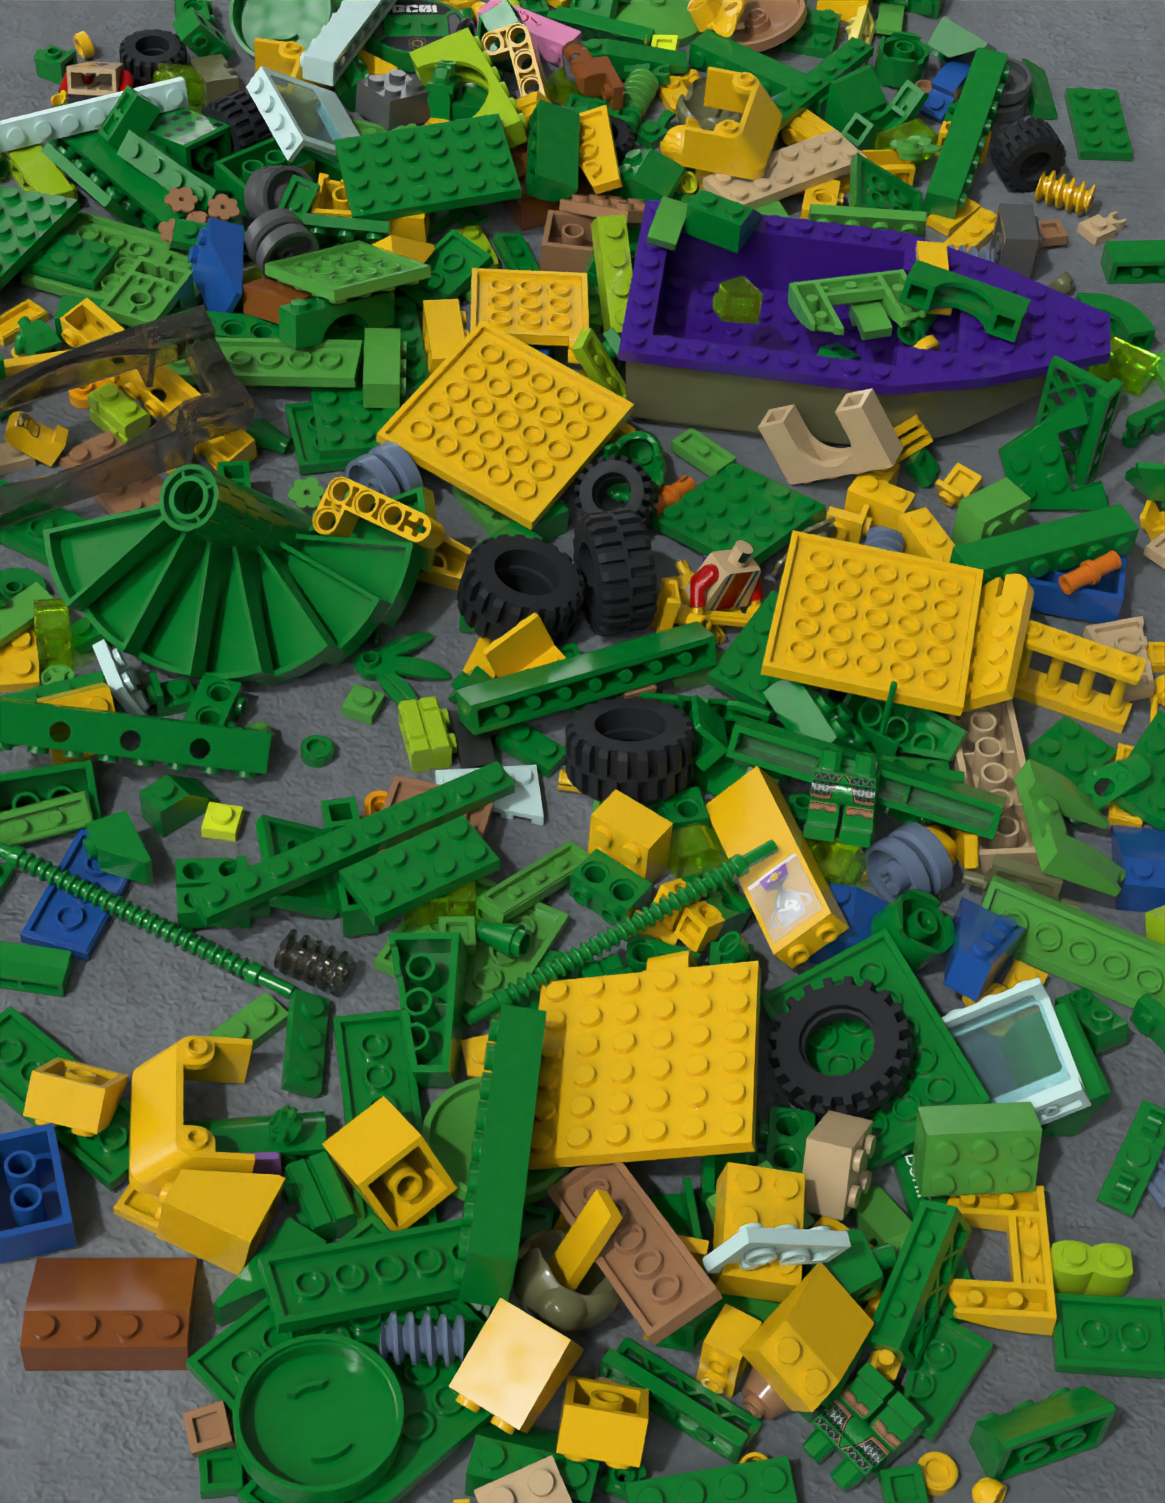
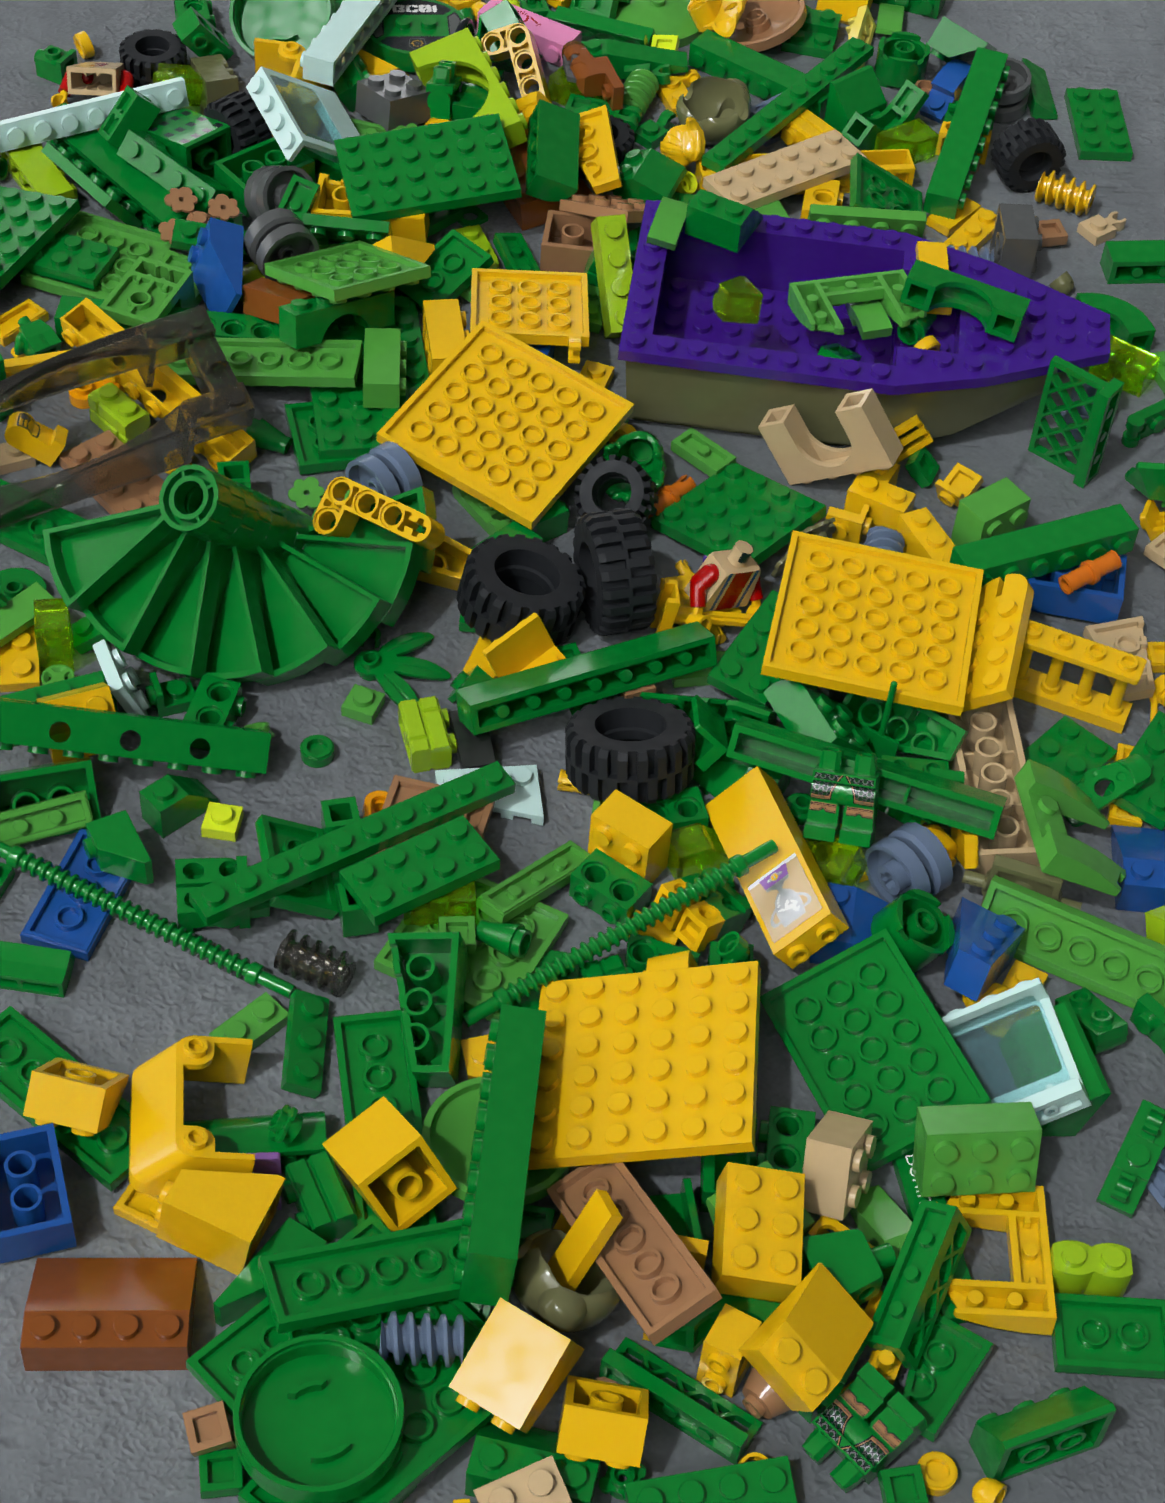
green plate [495,722,566,779] -> none
lime plate [572,328,626,399] -> none
green plate [602,327,626,369] -> none
yellow windscreen [681,66,782,180] -> none
light aqua wing [702,1223,851,1274] -> none
black tyre [767,976,917,1121] -> none
bright green plate [890,135,942,161] -> none
green wing [998,395,1108,510] -> none

